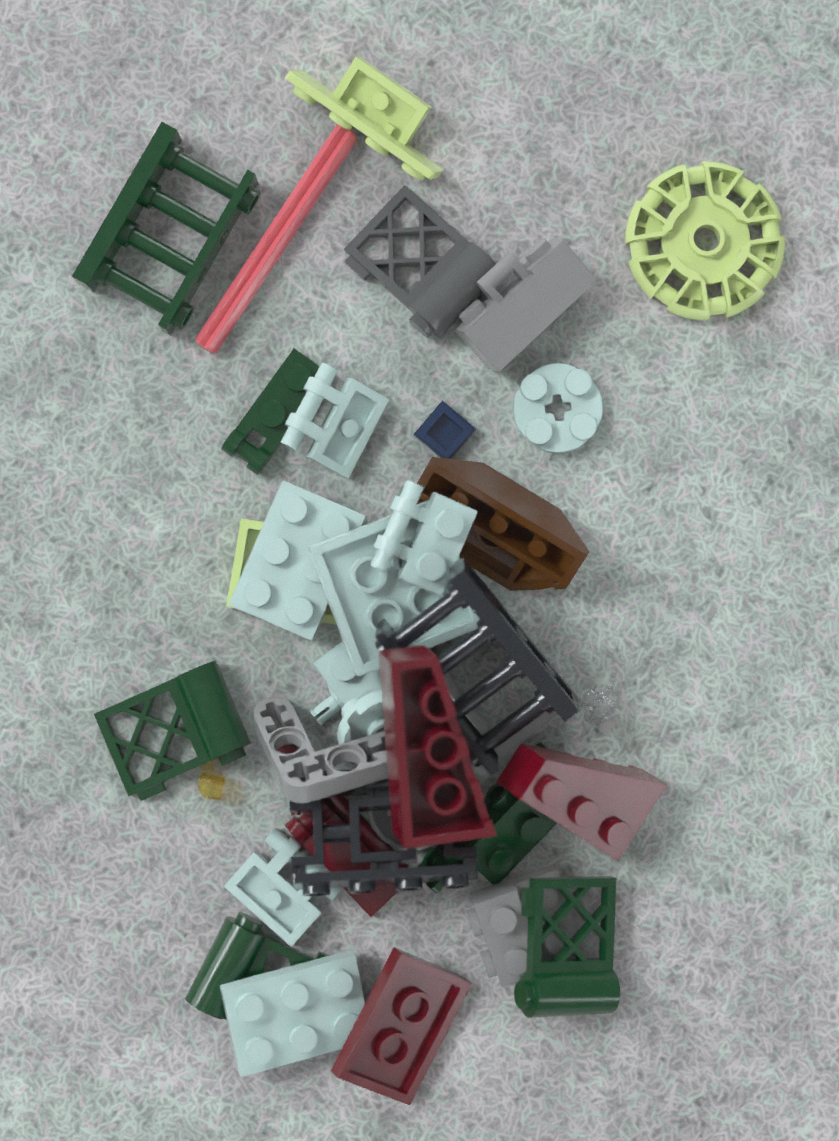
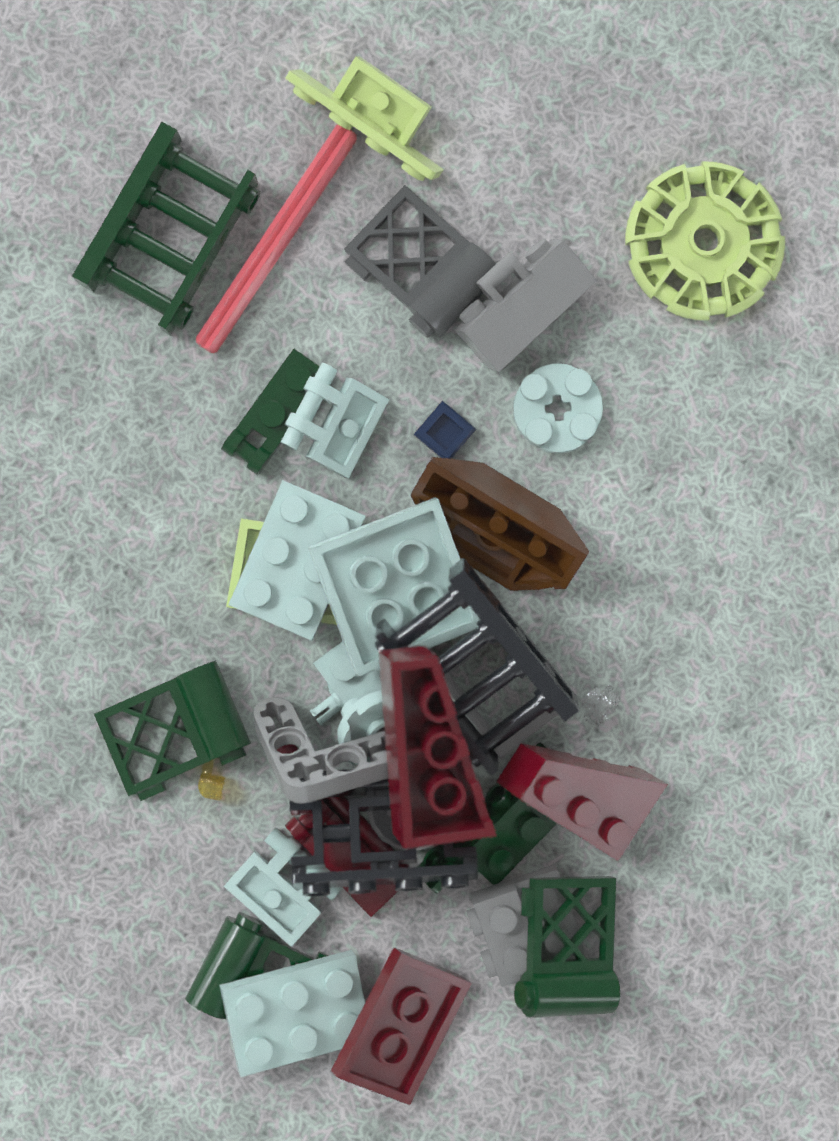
light aqua plate [370,480,478,596] -> none

